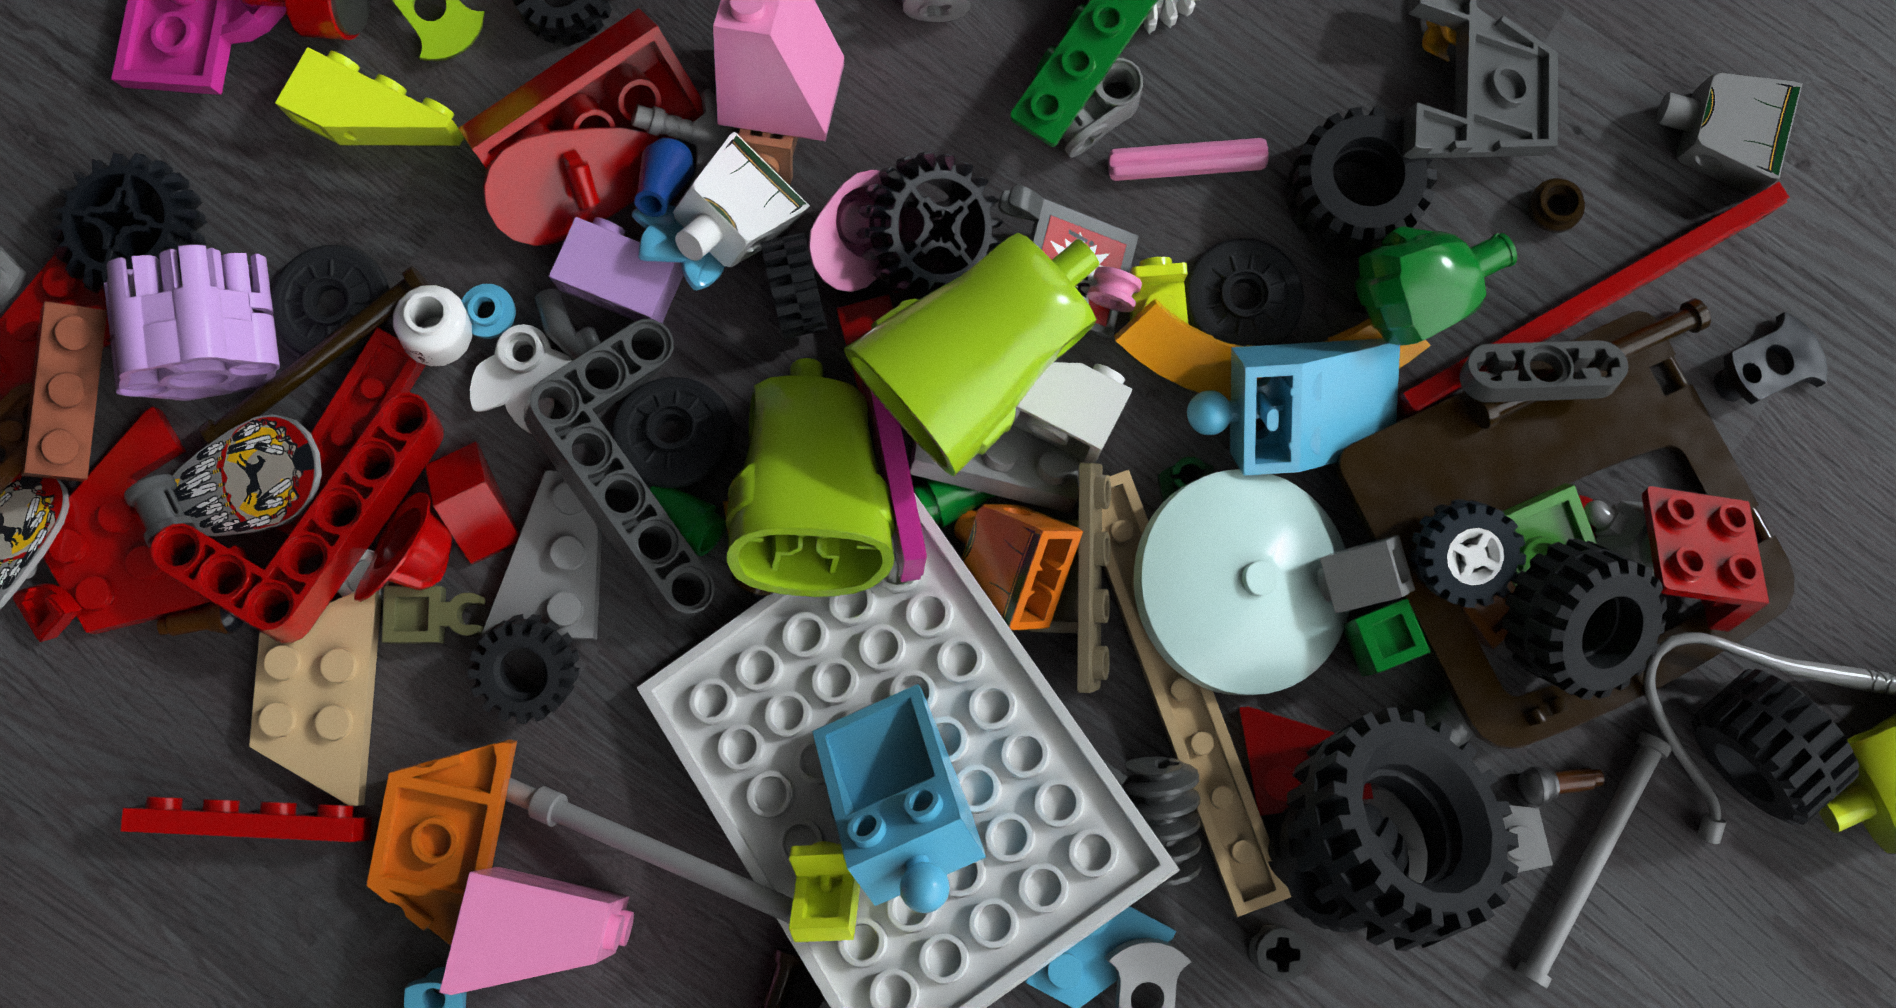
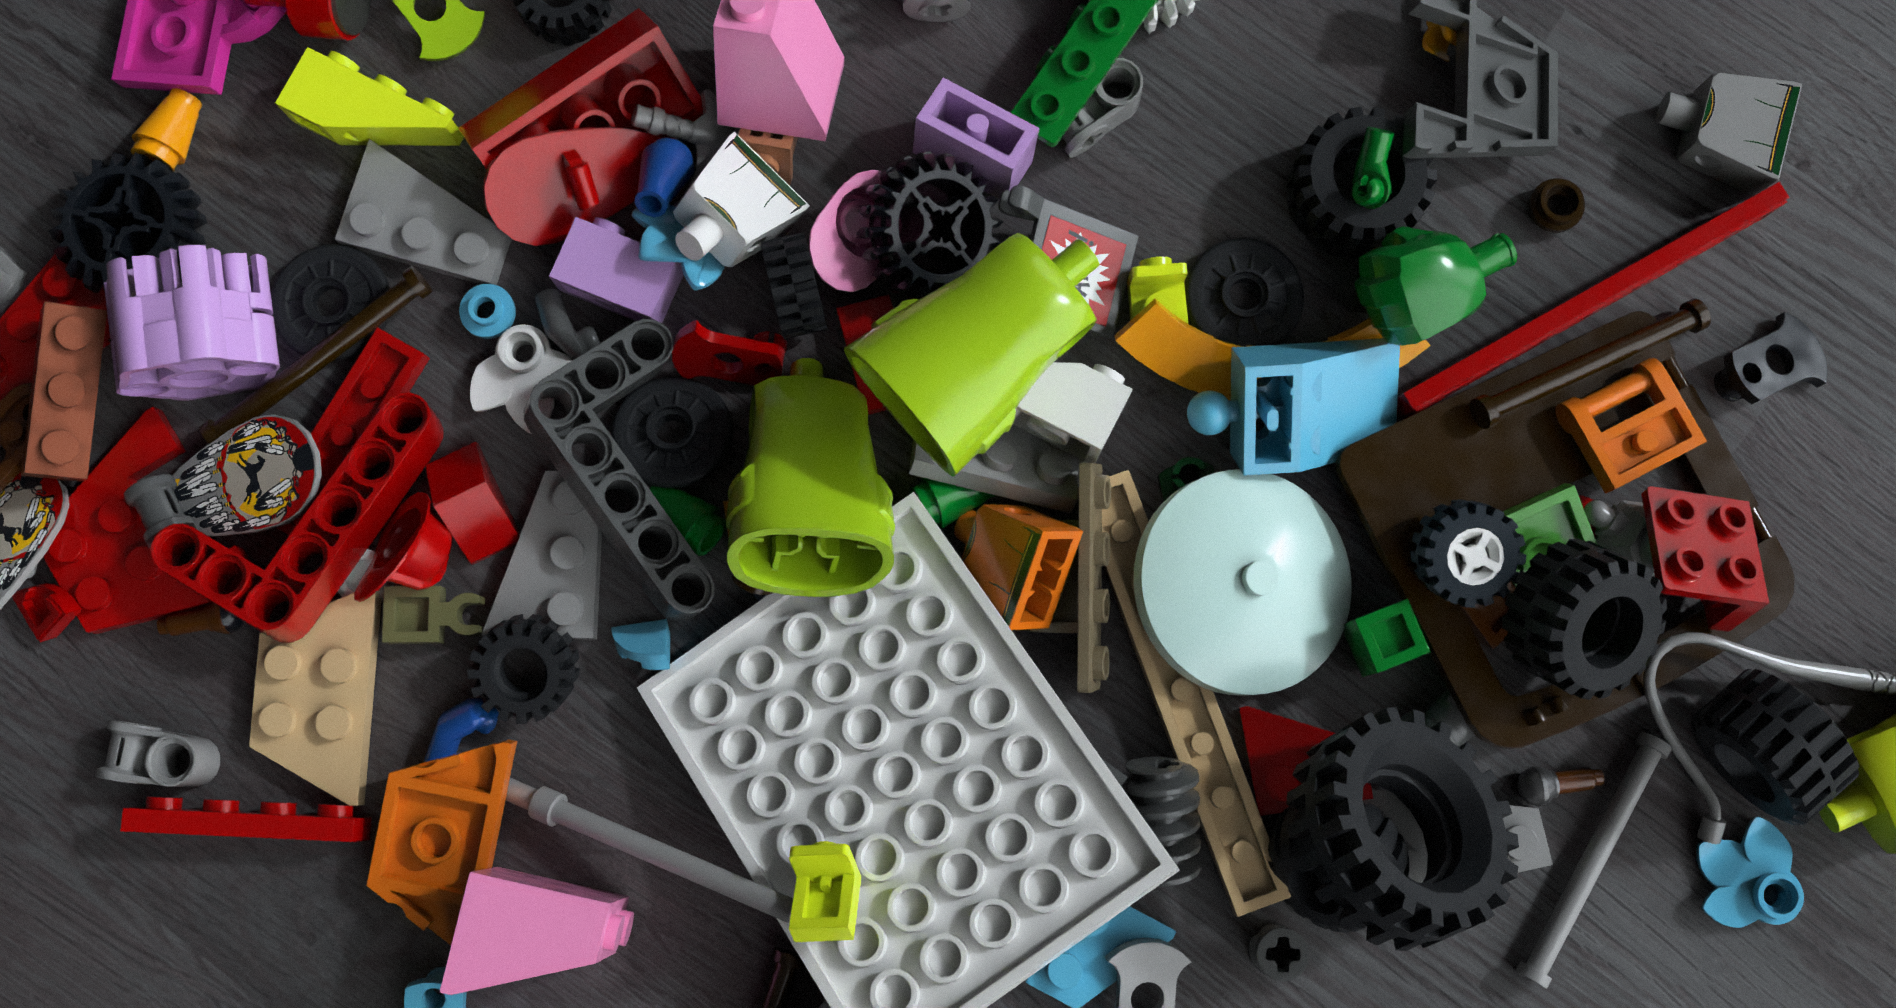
white head [393,285,472,366] -> none
medium azure slope [812,684,986,913] -> none
dark pink tile [861,379,927,582] -> none
bright pink bush [1087,266,1142,312] -> none
bright pink axle [1108,138,1269,181] -> none
light grey brick [1318,535,1415,613] -> none
dark grey beam [1459,340,1628,402] -> none
none -> light grey piece [95,720,220,787]
none -> light orange cone [131,88,202,172]
none -> light grey wing [335,139,512,285]
none -> blue arm [424,698,499,762]
none -> medium azure tile [611,619,670,670]
none -> red piece [672,320,787,385]
none -> lavender brick [912,77,1039,199]
none -> green arm [1351,127,1394,209]
none -> orange plate [1555,357,1707,494]
none -> medium azure plate [1696,816,1804,928]

